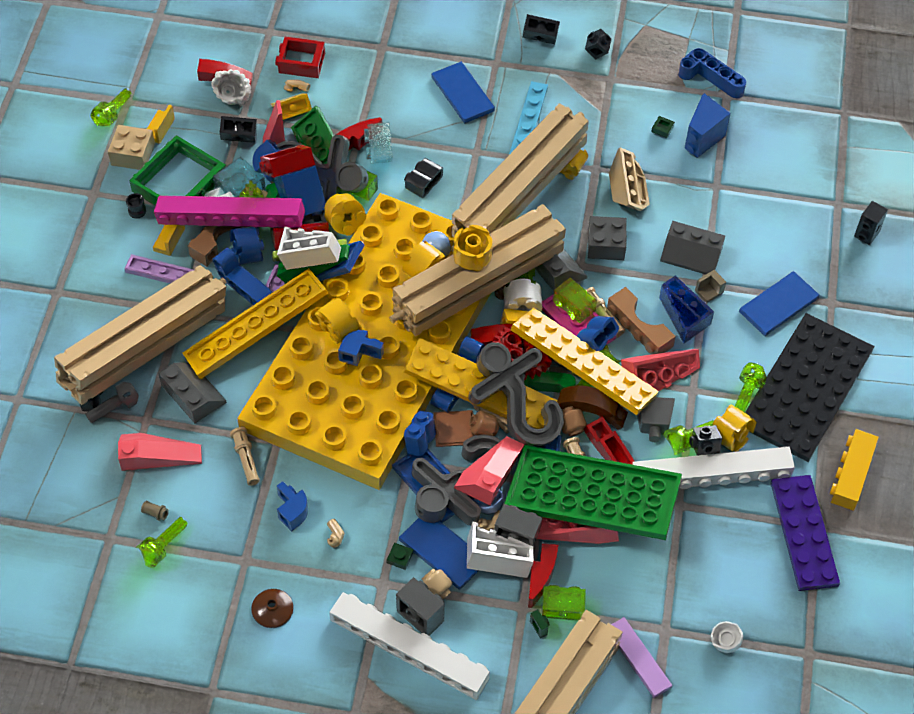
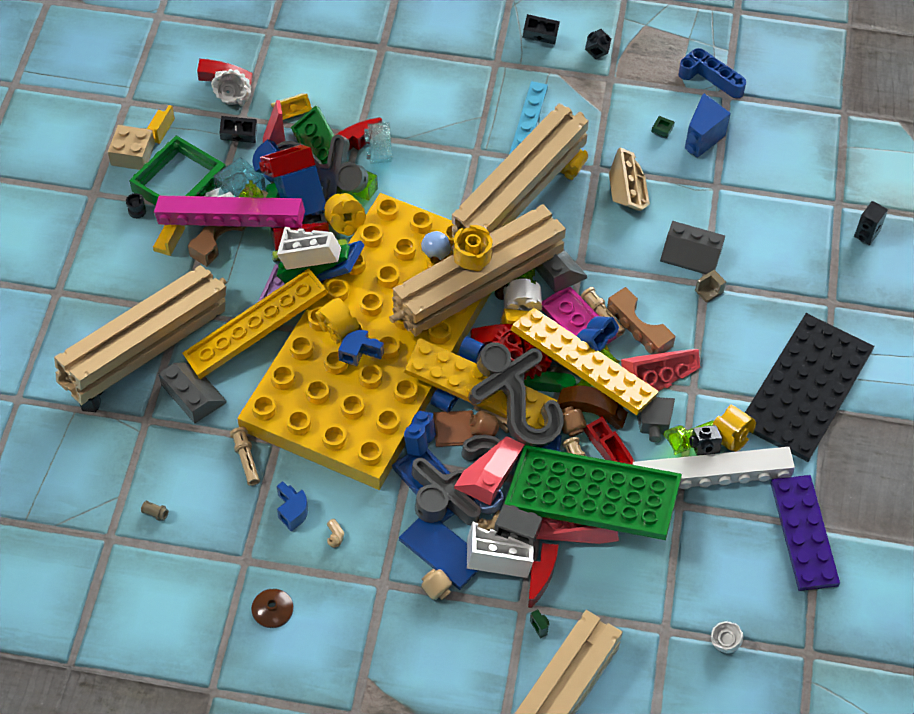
dark grey piece [85,382,139,423] -> none
clear neon green piece [90,88,132,126] -> none
coral wedge [118,433,202,471] -> none
lavender tile [124,254,194,284] -> none
clear neon green piece [135,517,188,568] -> none
blue beam [212,247,272,305] -> none
blue brick [230,227,264,265] -> none
red window [275,36,326,79] -> none
tan arm [284,80,310,92] -> none
white brick [330,592,490,700] -> none
dark green plate [386,543,413,570] -> none
dark grey brick [396,577,445,636] -> none
yellow brick [402,240,445,277] -> none
black brick [404,158,443,198] -> none
blue tile [431,61,495,124] -> none
clear neon green brick [542,585,586,620] -> none
clear neon green brick [553,278,597,323] -> none
dark grey brick [588,216,626,260] -> none
lavender tile [611,617,672,698] -> none
clear blue wedge [659,275,714,344] -> none
clear neon green piece [735,362,767,413] -> none
blue tile [739,271,820,336] -> none
yellow brick [829,429,879,511] -> none

